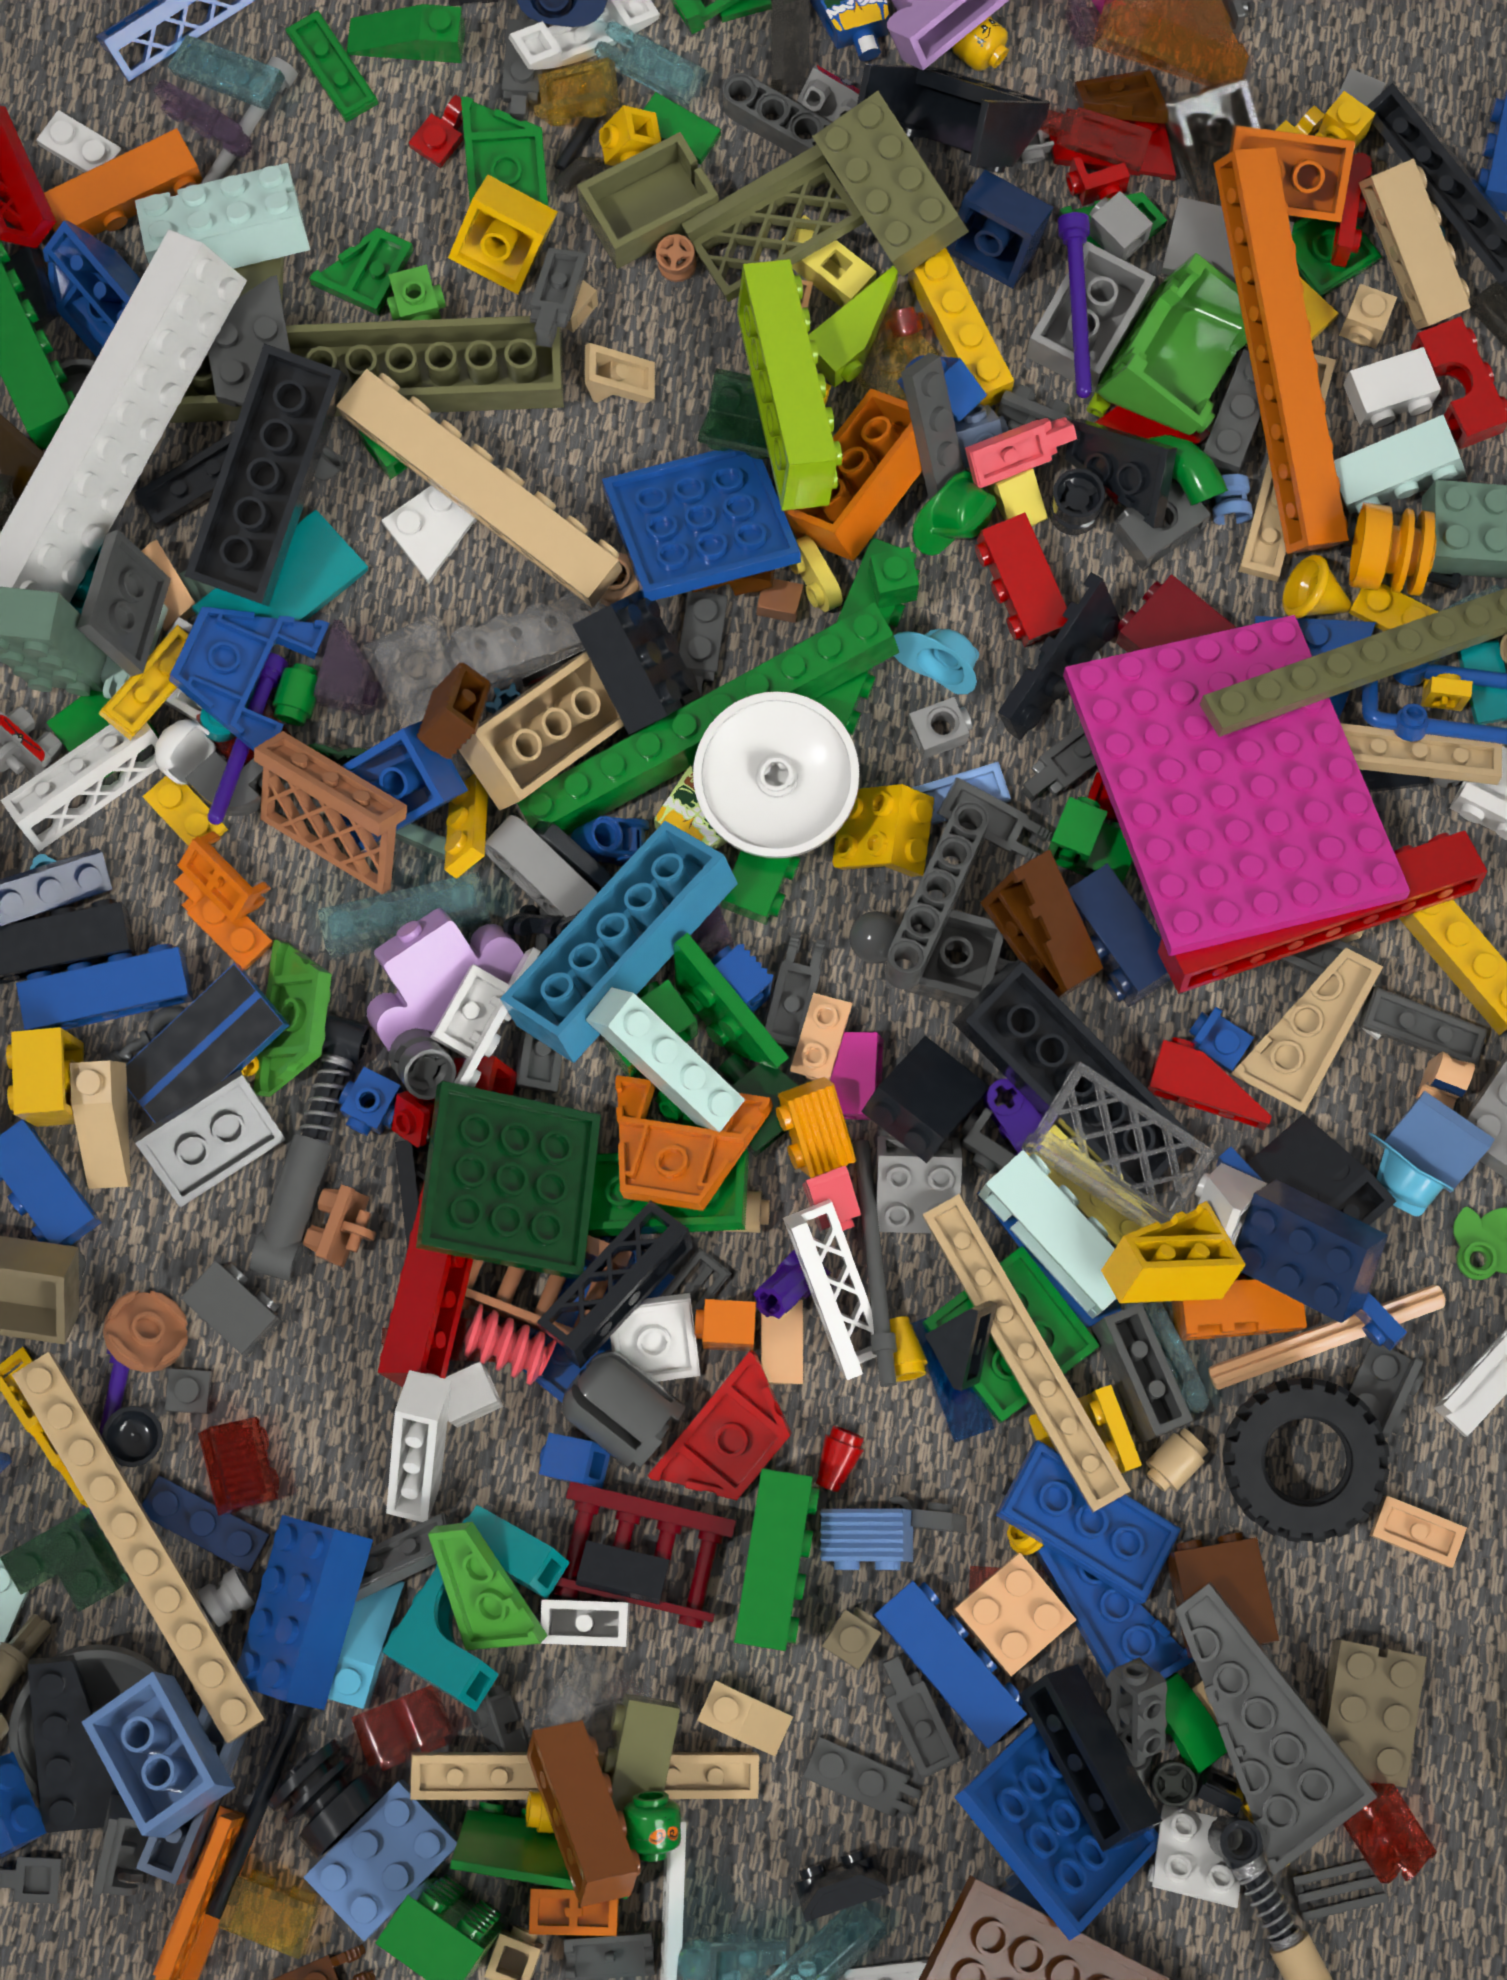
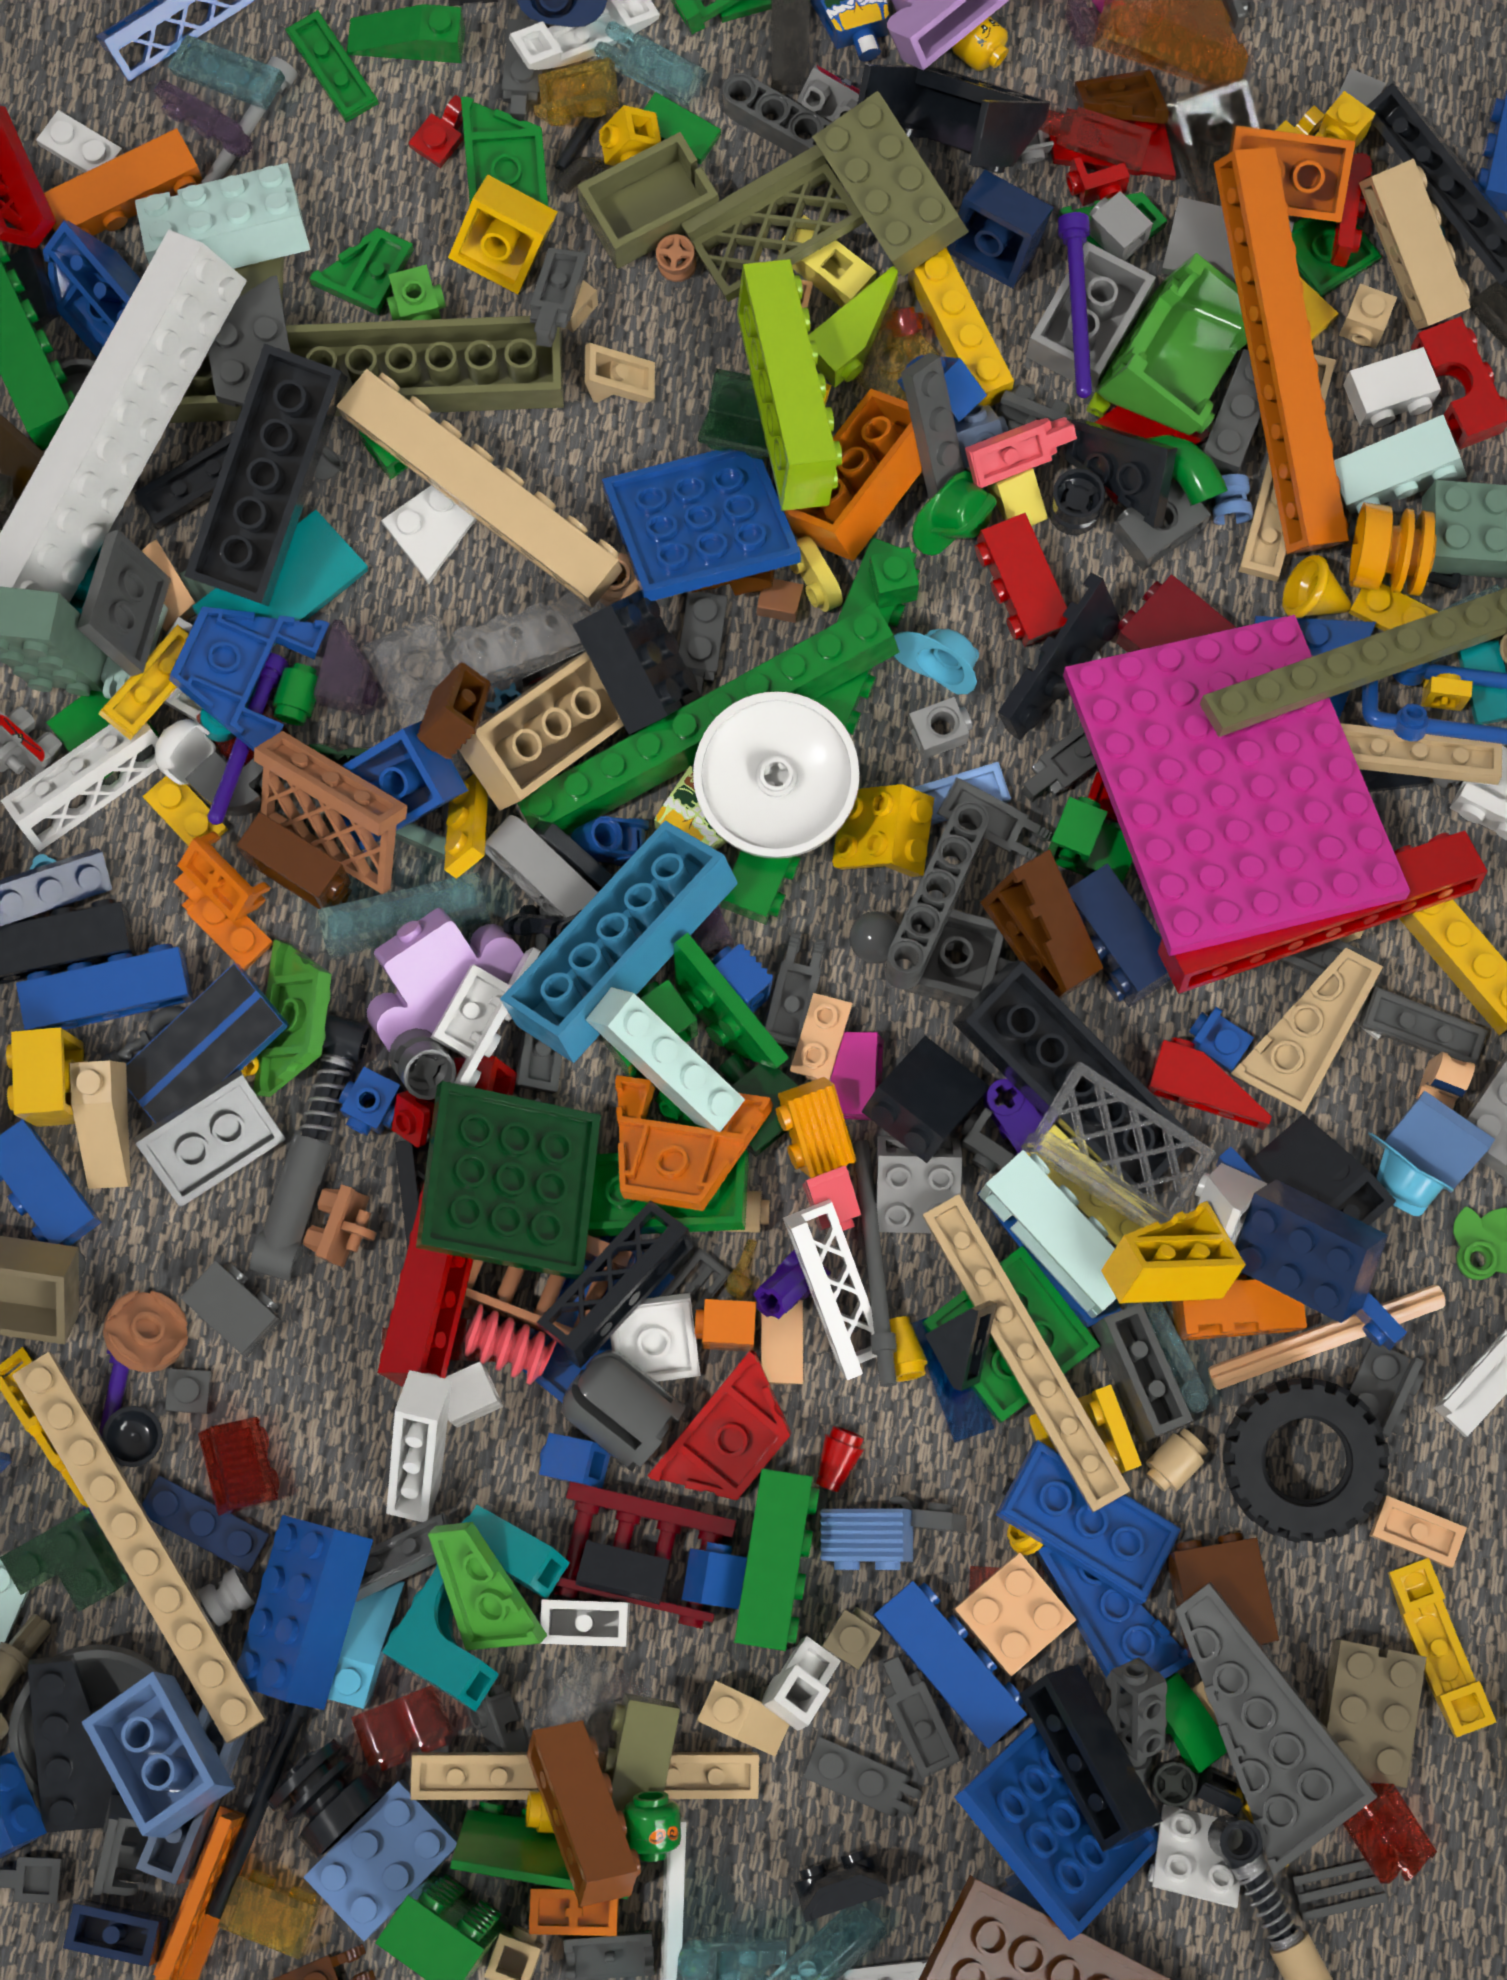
none -> dark blue brick [63,1899,169,1967]
none -> reddish brown window [236,812,352,916]
none -> blue brick [682,1542,747,1609]
none -> clear yellow hand [725,1239,757,1300]
none -> white brick [762,1636,841,1731]
none -> yellow slope [1388,1558,1496,1738]

